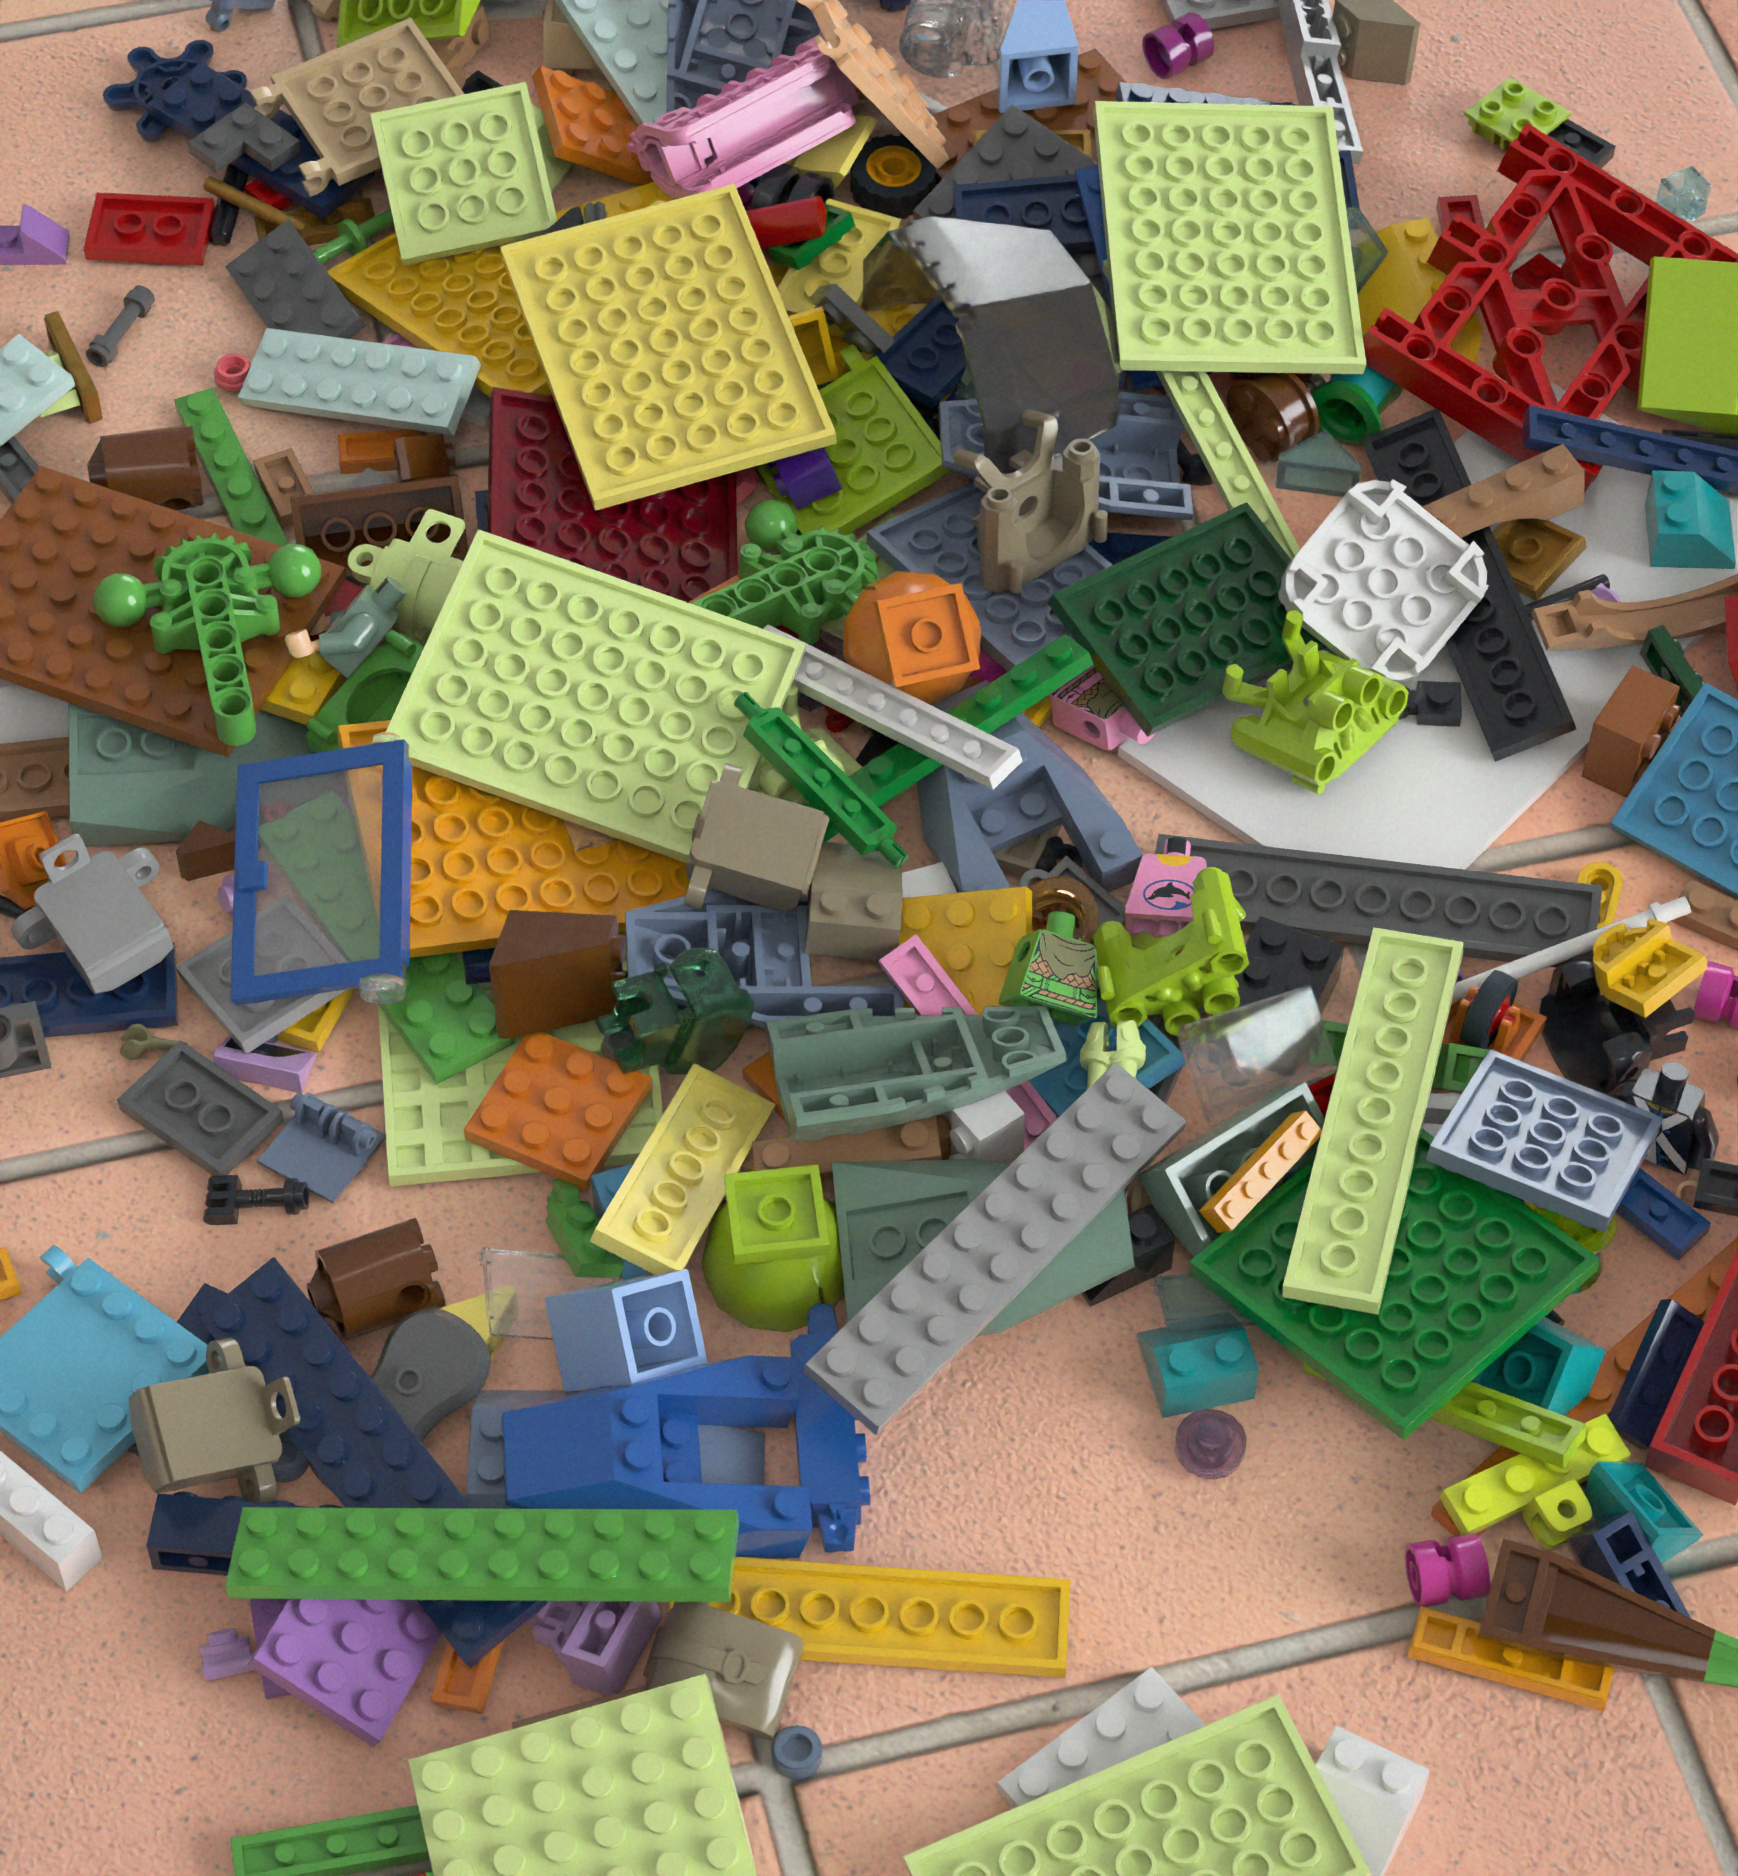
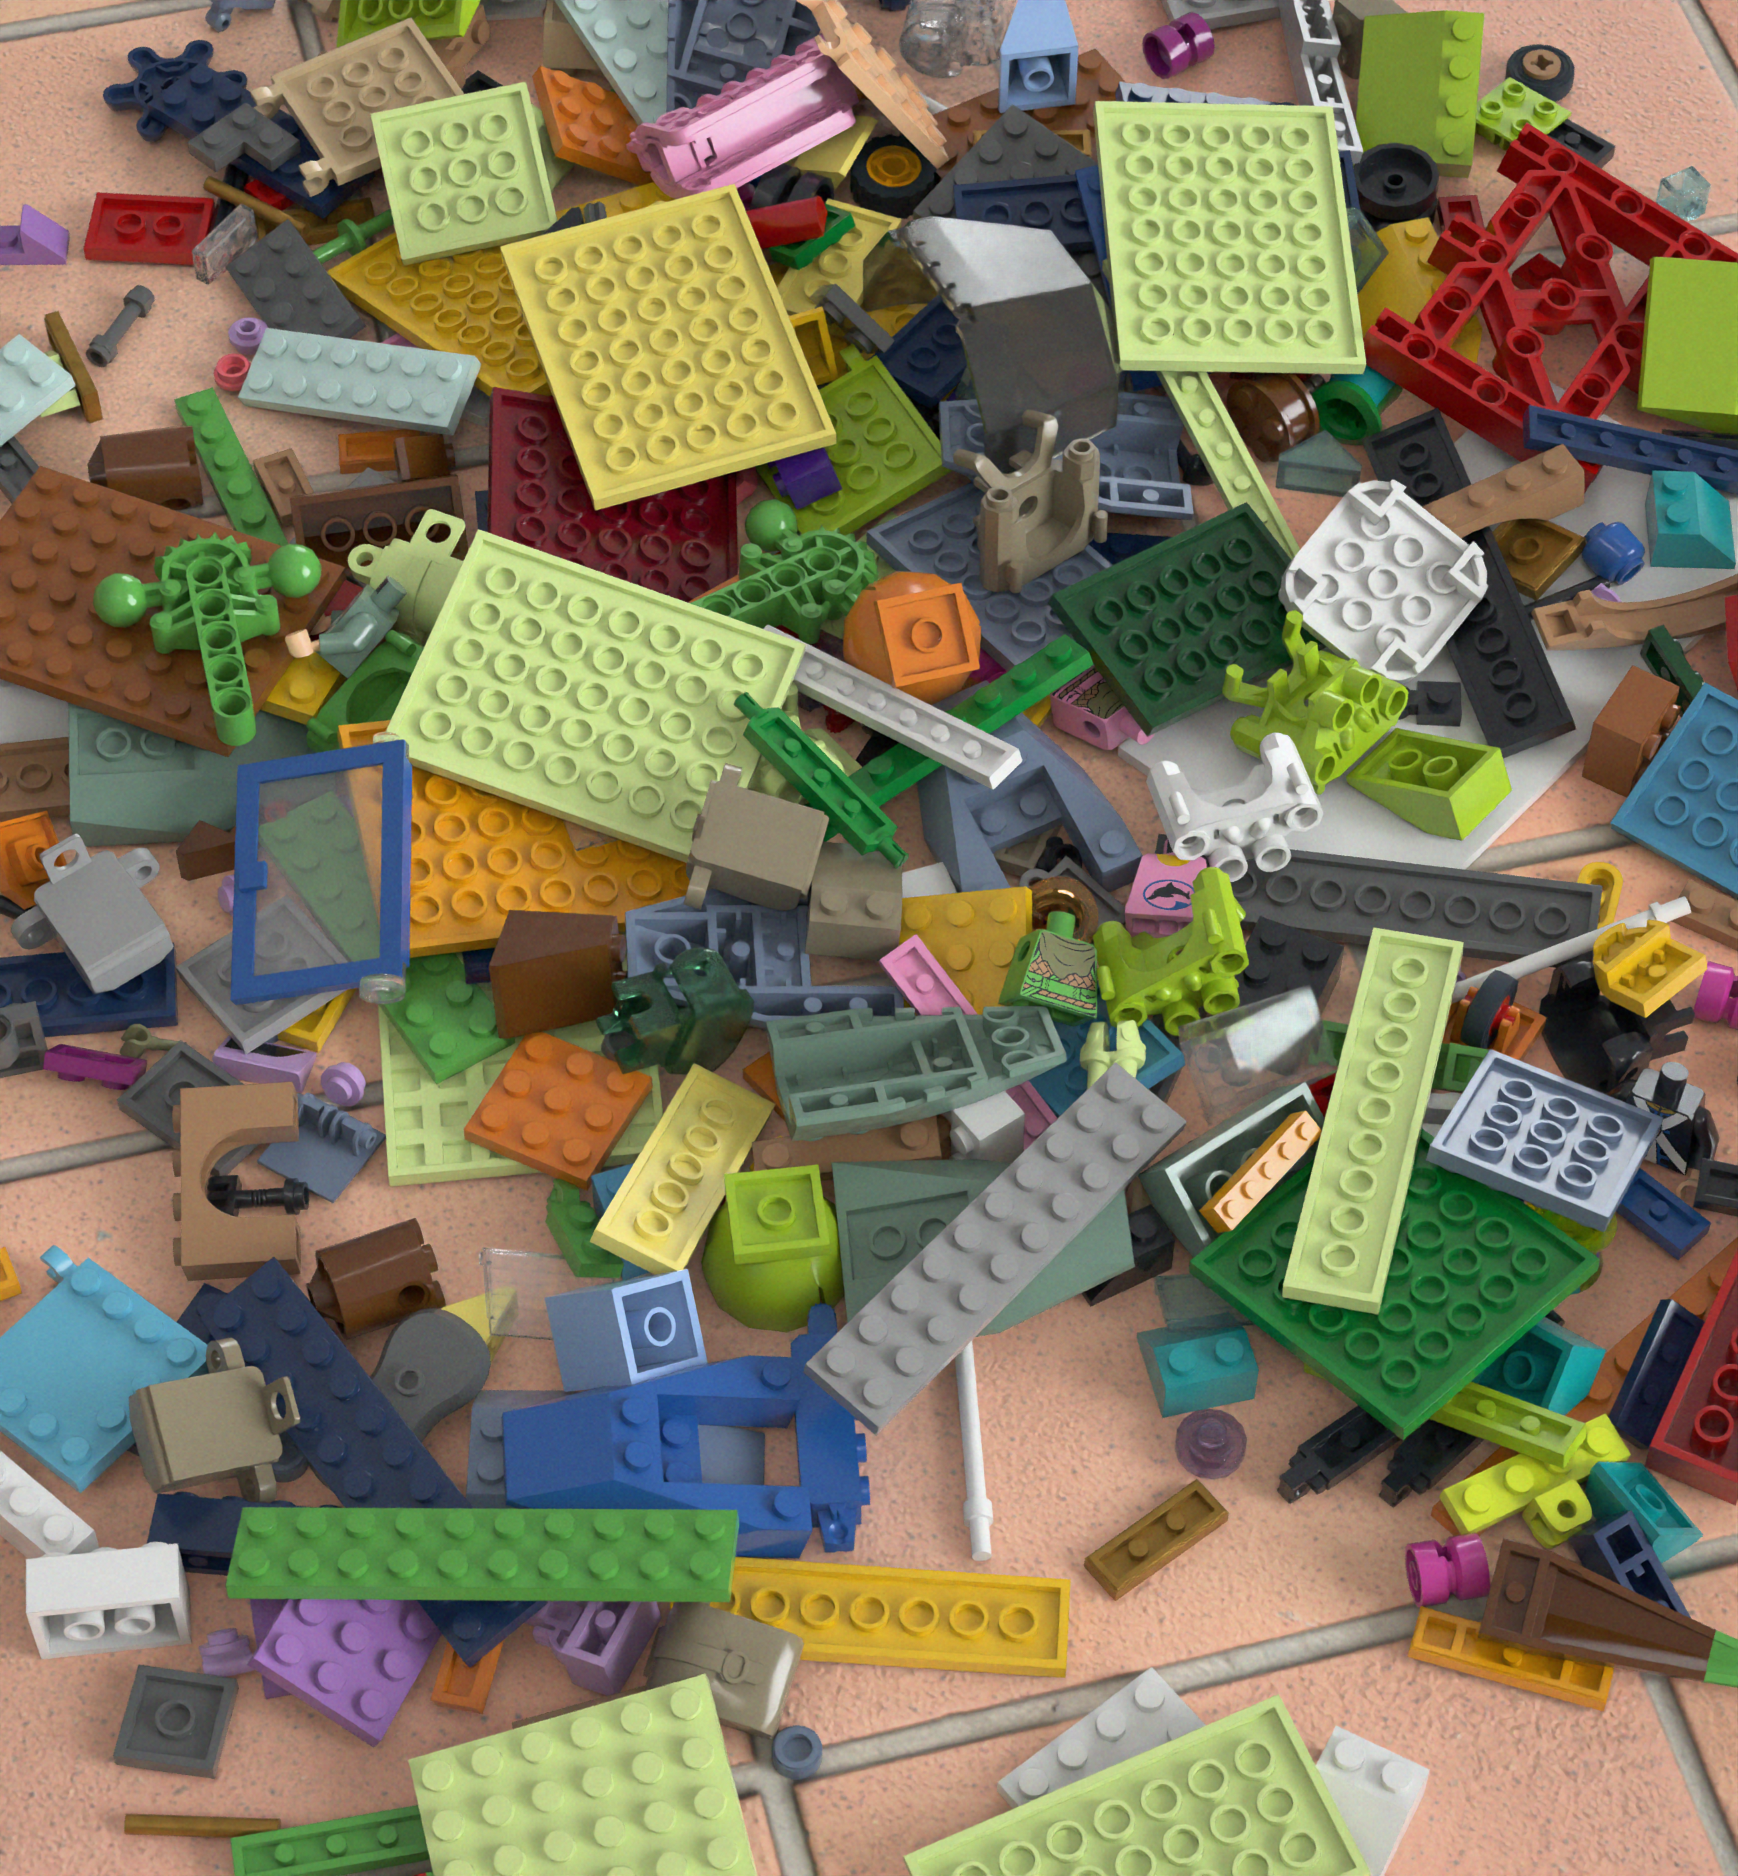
none -> white brick [26,1542,191,1660]
none -> magenta plate [43,1044,147,1090]
none -> dark grey plate [113,1665,239,1779]
none -> pearl gold bar [124,1814,281,1838]
none -> medium nougat arch [172,1082,301,1281]
none -> clear plate [192,204,258,285]
none -> lavender plate [228,318,268,355]
none -> lavender plate [321,1062,366,1106]
none -> white bar [955,1341,993,1561]
none -> pearl gold tile [1084,1479,1229,1601]
none -> white piece [1146,733,1324,882]
none -> black hinge [1277,1405,1400,1504]
none -> lime slope [1346,728,1512,841]
none -> lime slope [1353,10,1485,178]
none -> black wheel [1353,143,1439,237]
none -> black hinge [1379,1419,1485,1508]
none -> black wheel [1505,44,1575,102]
none -> blue head [1582,522,1645,585]

